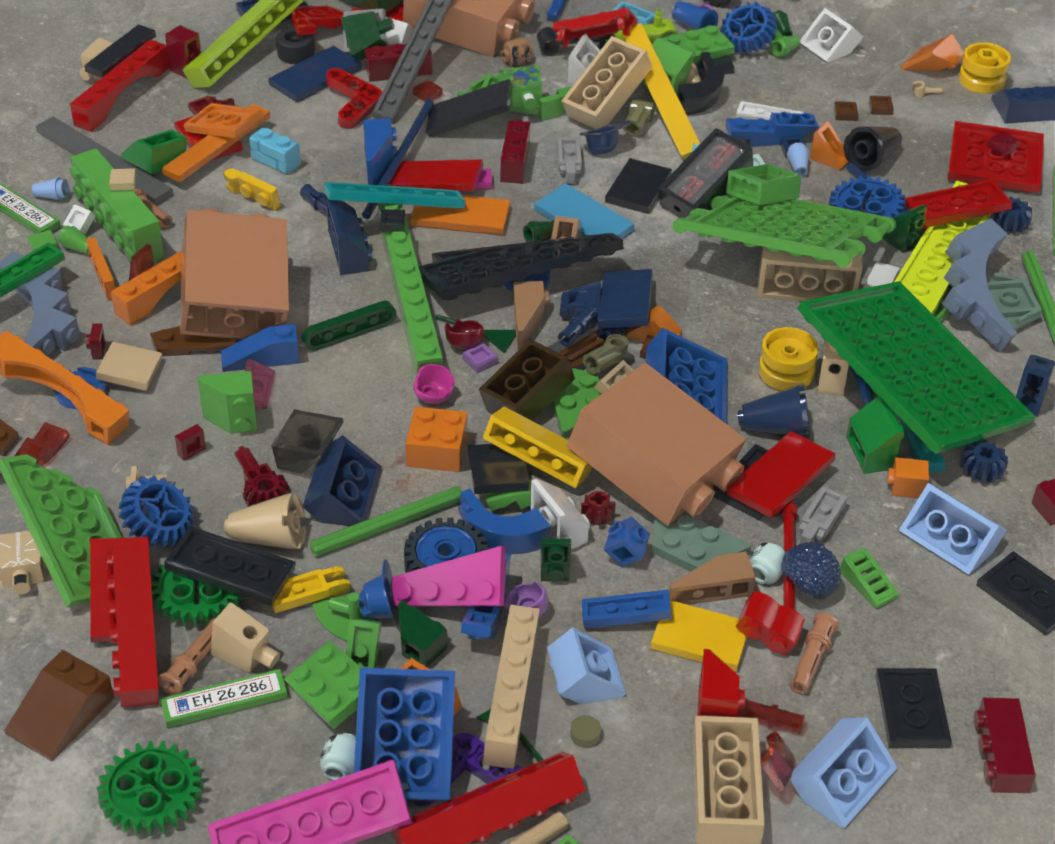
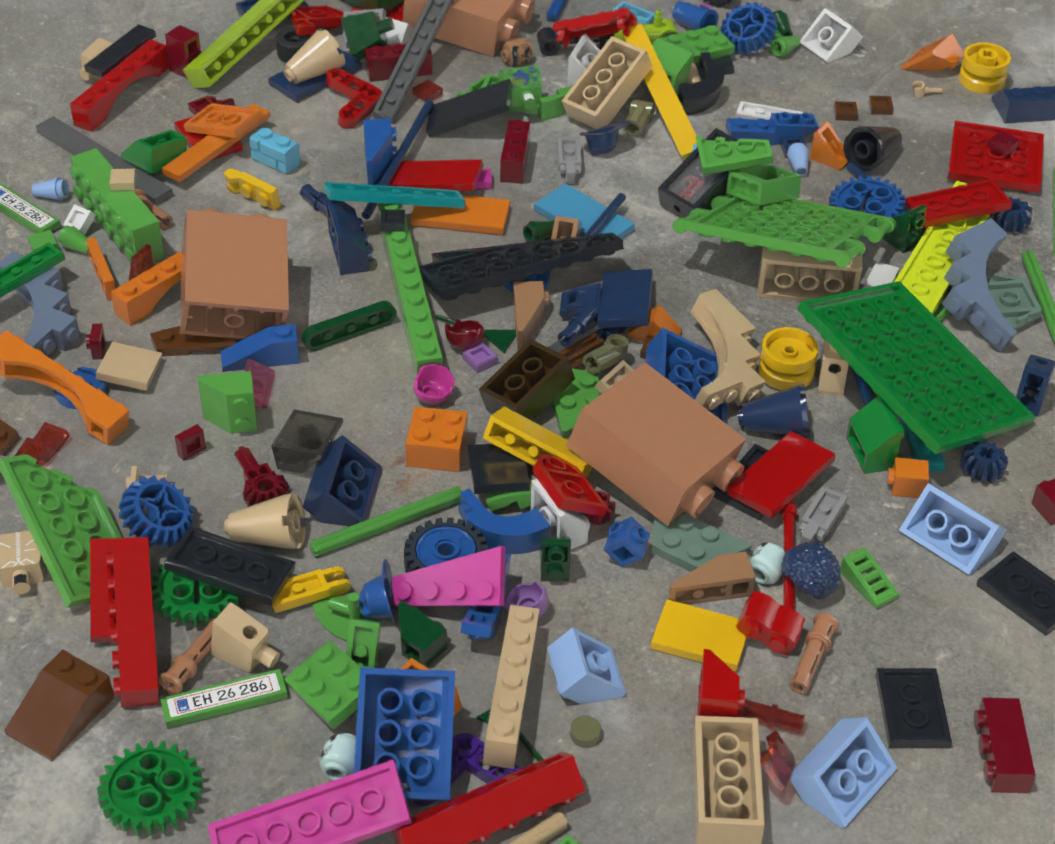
blue plate [582,590,672,629] -> none
black tile [605,158,672,214] -> none
none -> tan cone [284,29,345,84]
none -> red tile [533,454,608,517]
none -> dark blue bar [583,193,626,236]
none -> tan arch [690,289,766,410]
none -> bright green wing [696,136,773,175]

